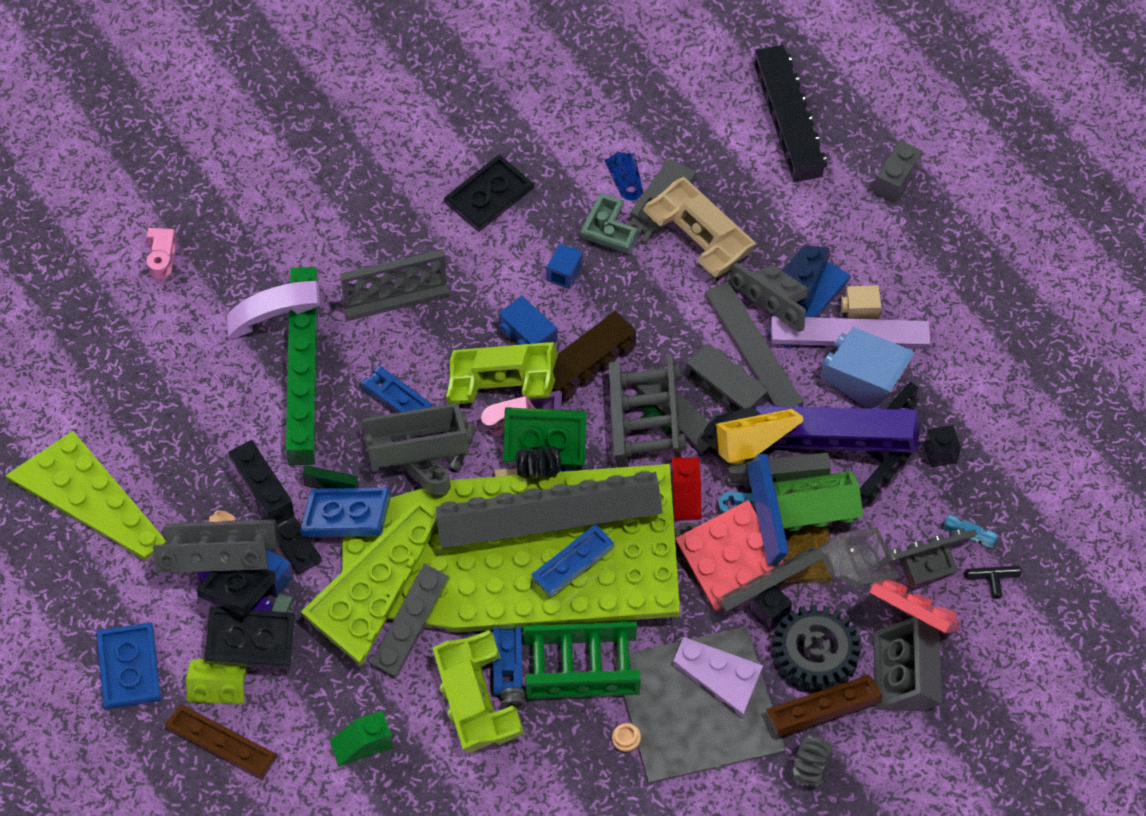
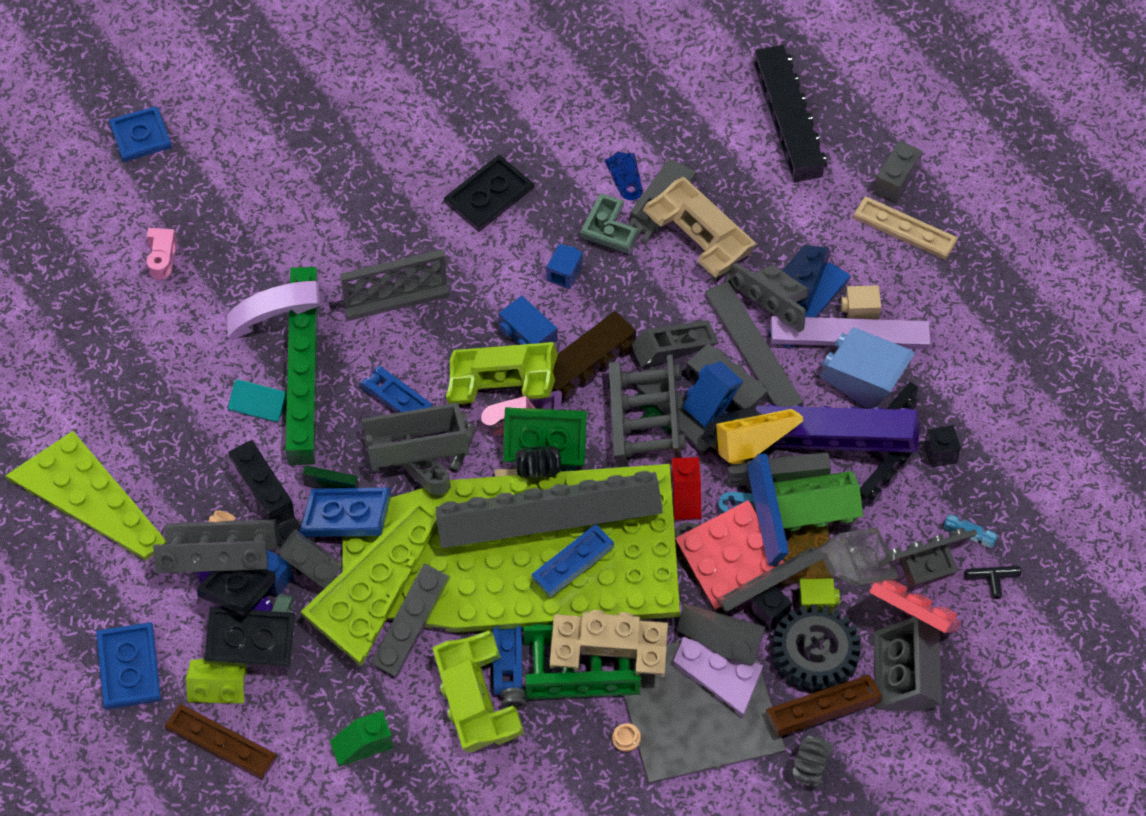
none -> blue tile [109,106,172,162]
none -> teal slope [228,379,287,423]
none -> dark grey brick [279,529,342,588]
none -> tan bracket [550,610,668,677]
none -> dark grey slope [632,320,719,368]
none -> dark grey slope [677,603,765,665]
none -> blue brick [682,361,744,427]
none -> lime brick [798,578,840,614]
none -> tan tile [853,196,958,260]

